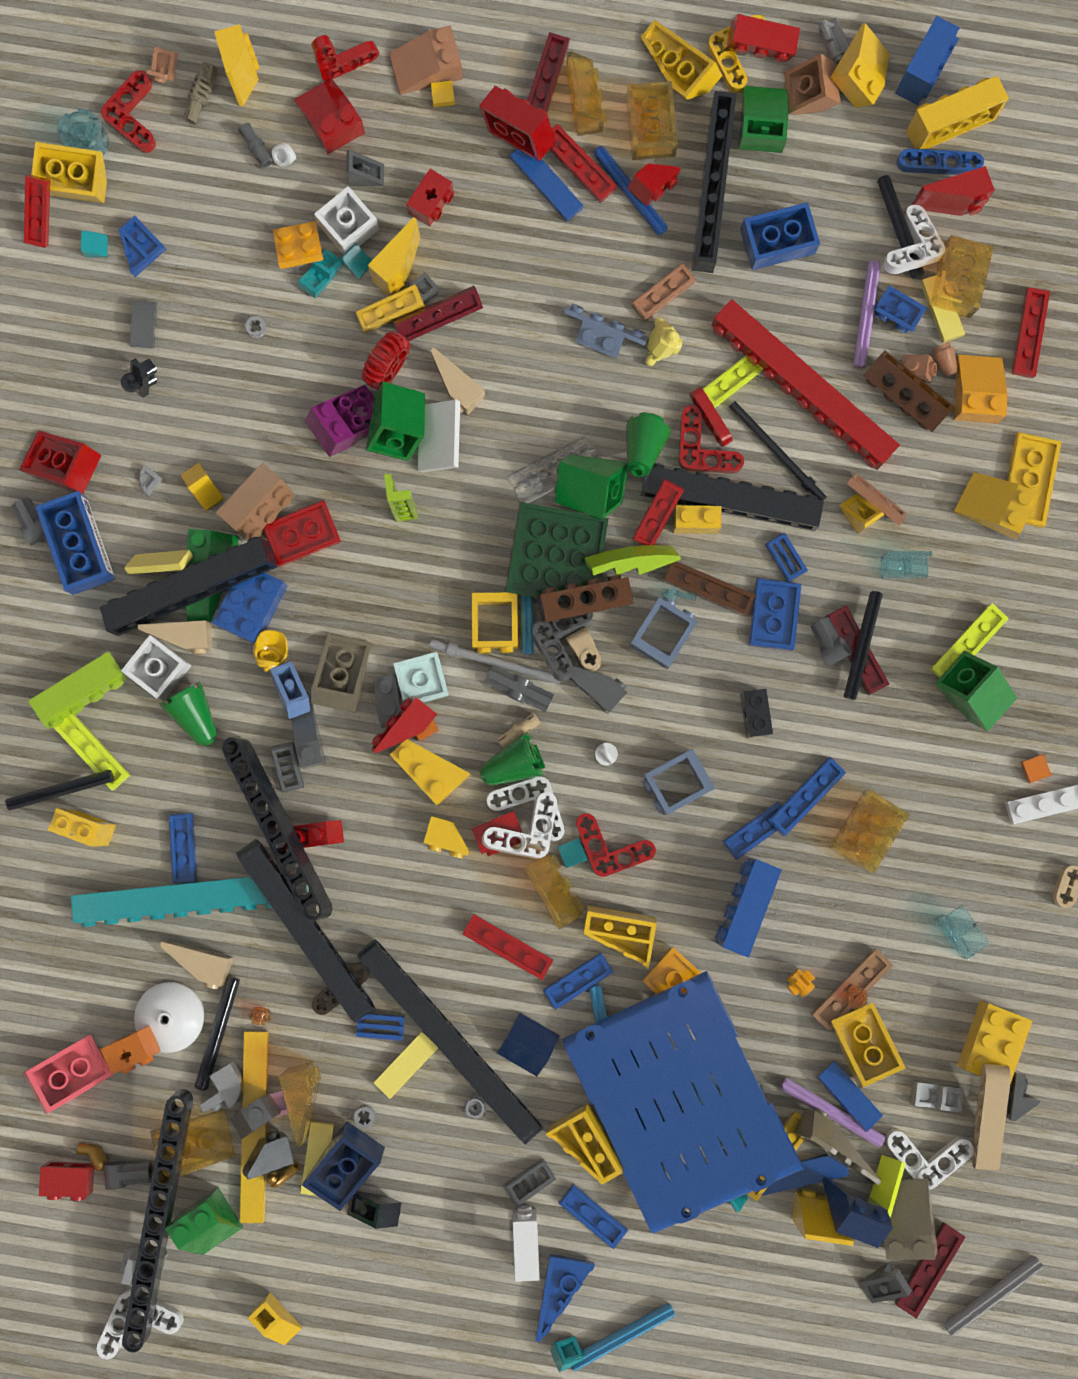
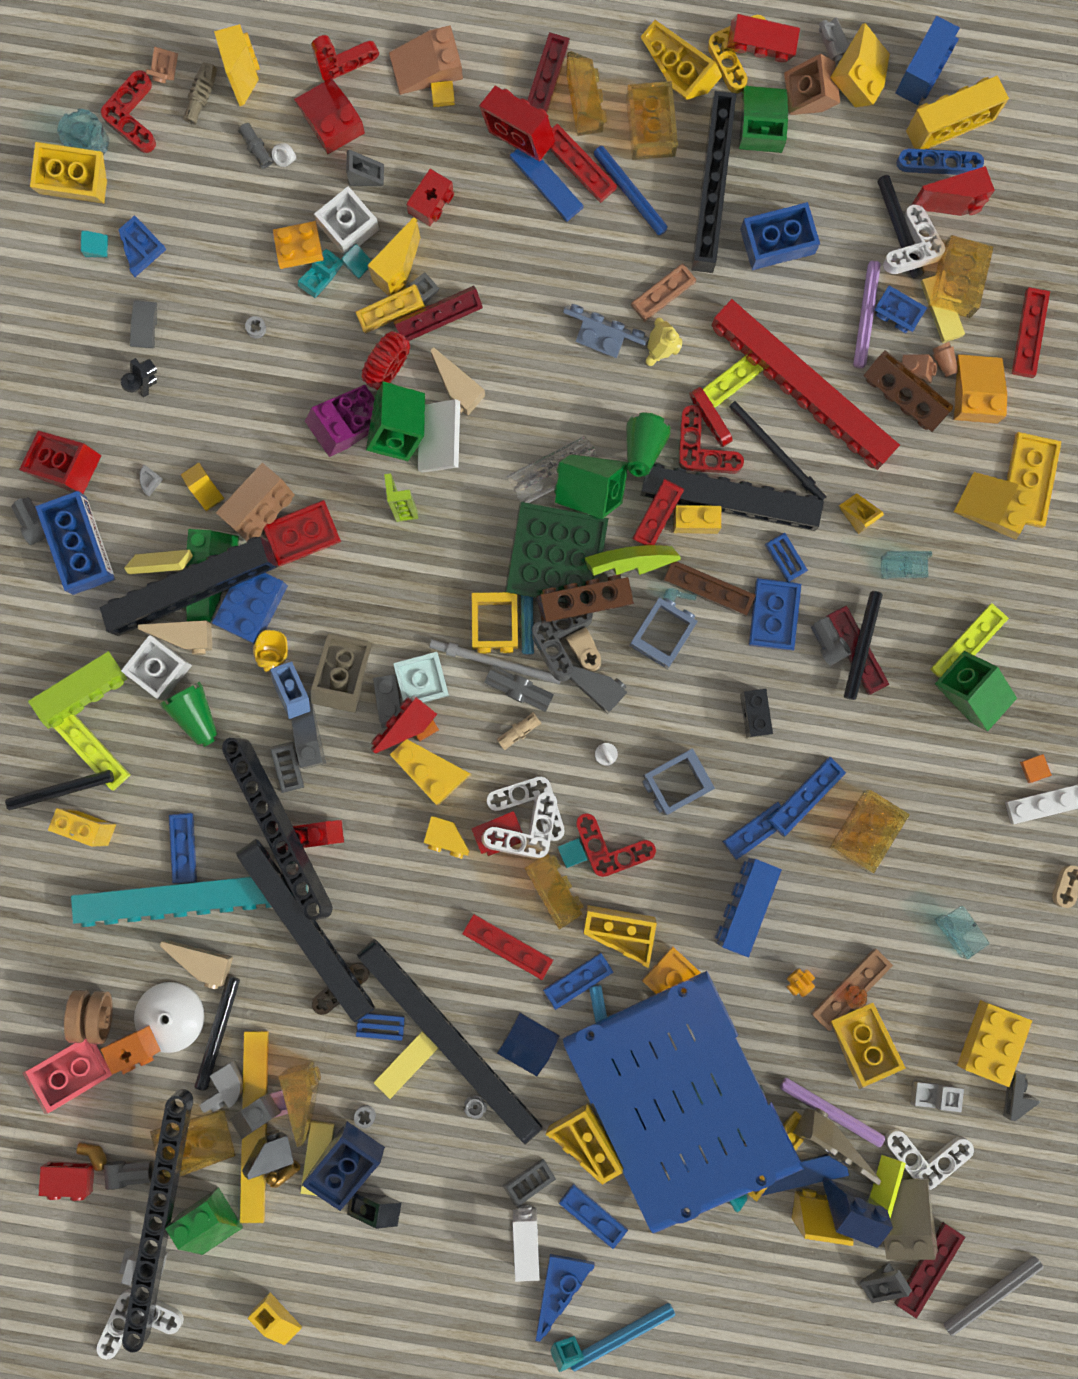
red plate [24,174,51,248] -> none
clear orange plate [248,1007,271,1025] -> none
green cone [480,733,546,786] -> none
red slope [628,163,681,206] -> none
blue tile [816,1061,883,1132] -> none
nougat tile [847,473,907,525] -> none
tan beam [972,1064,1011,1171] -> none
none -> medium nougat wheel [64,990,113,1044]

